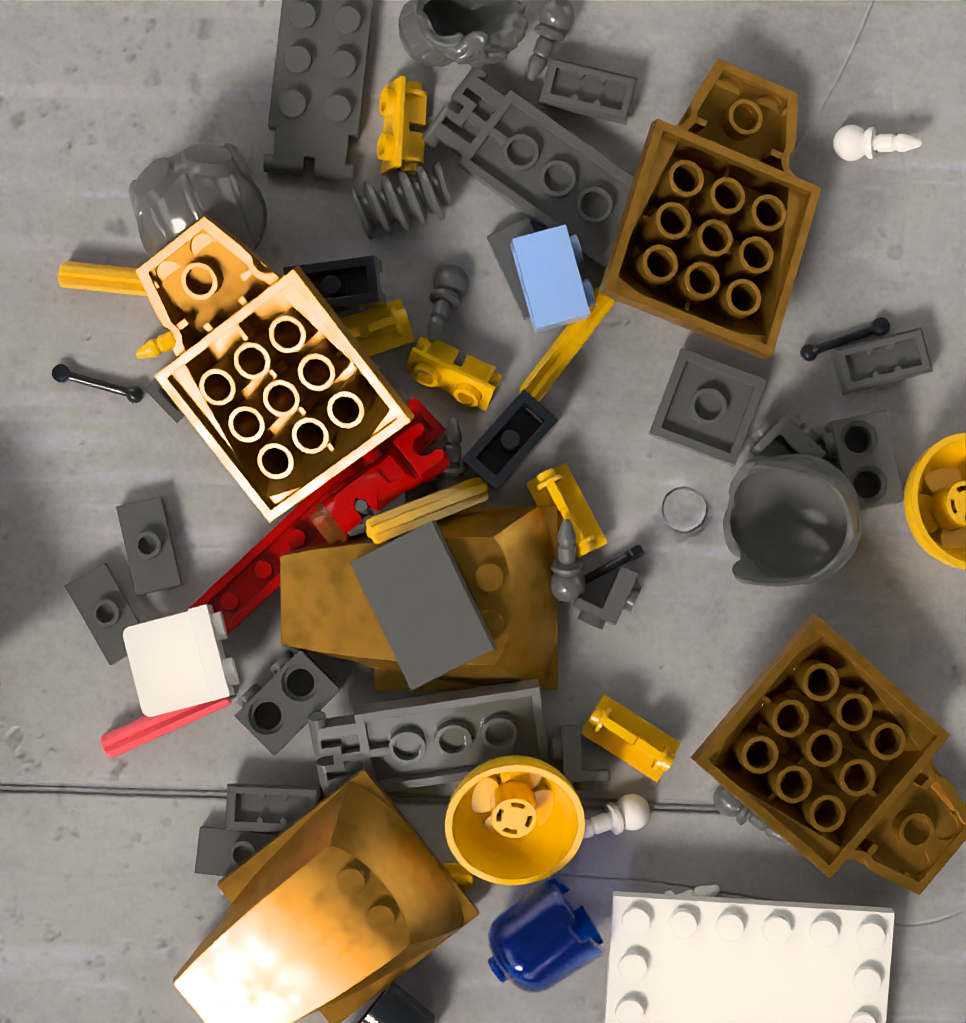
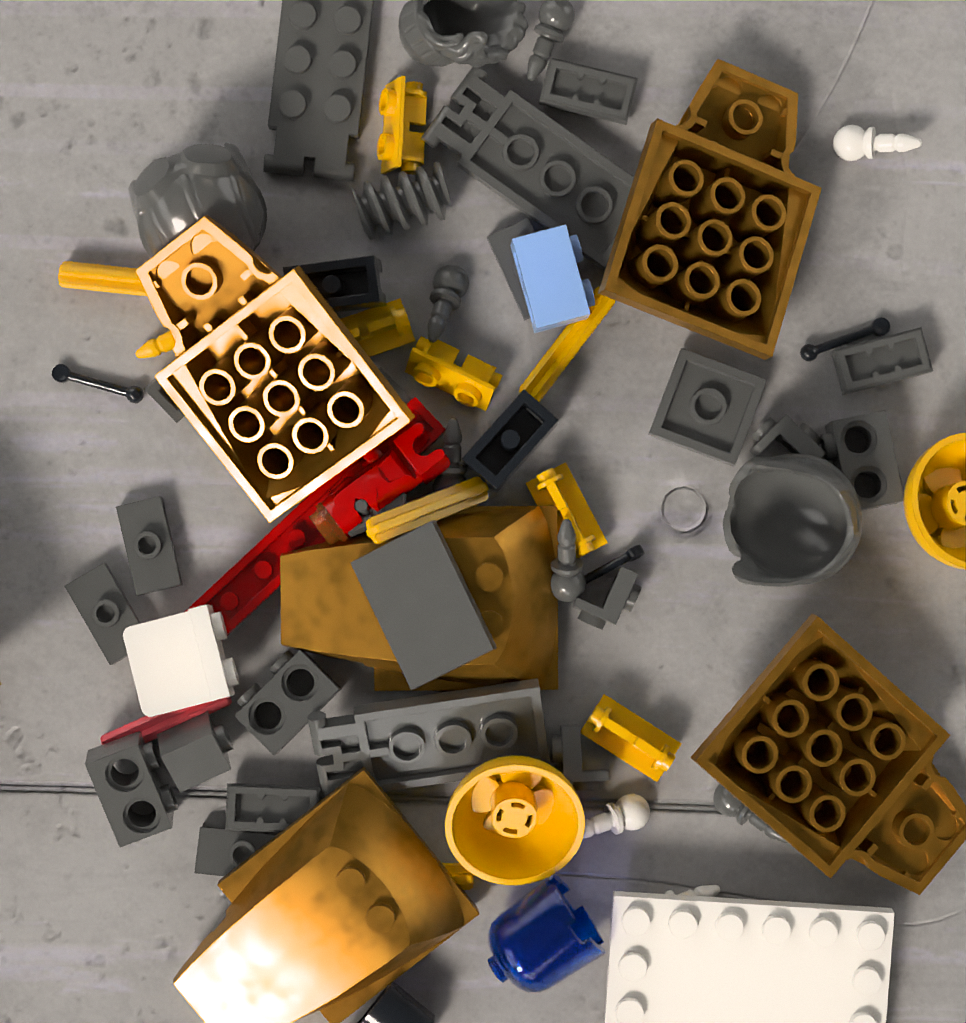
none -> dark grey brick [85,731,178,847]
none -> dark grey brick [157,711,234,793]

